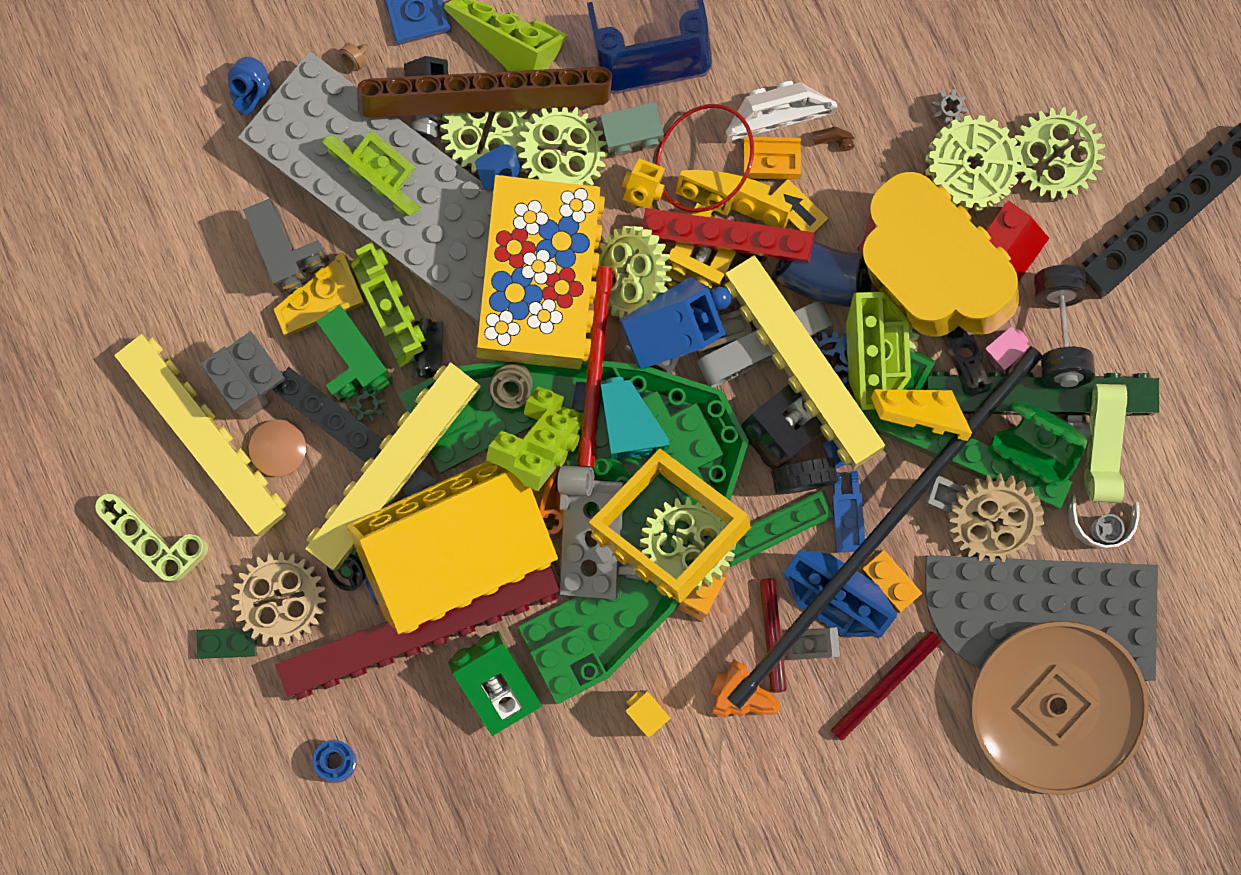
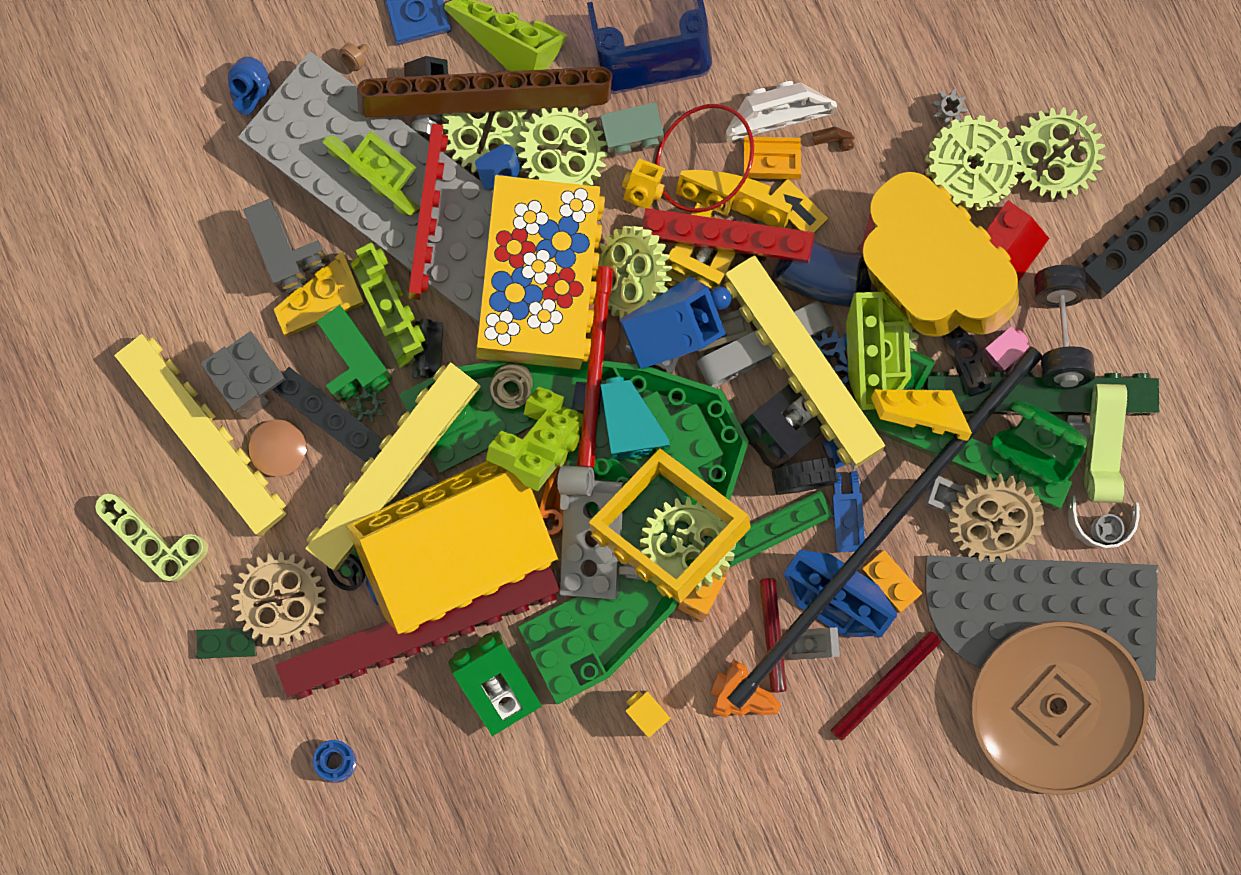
none -> red plate [409,124,448,300]

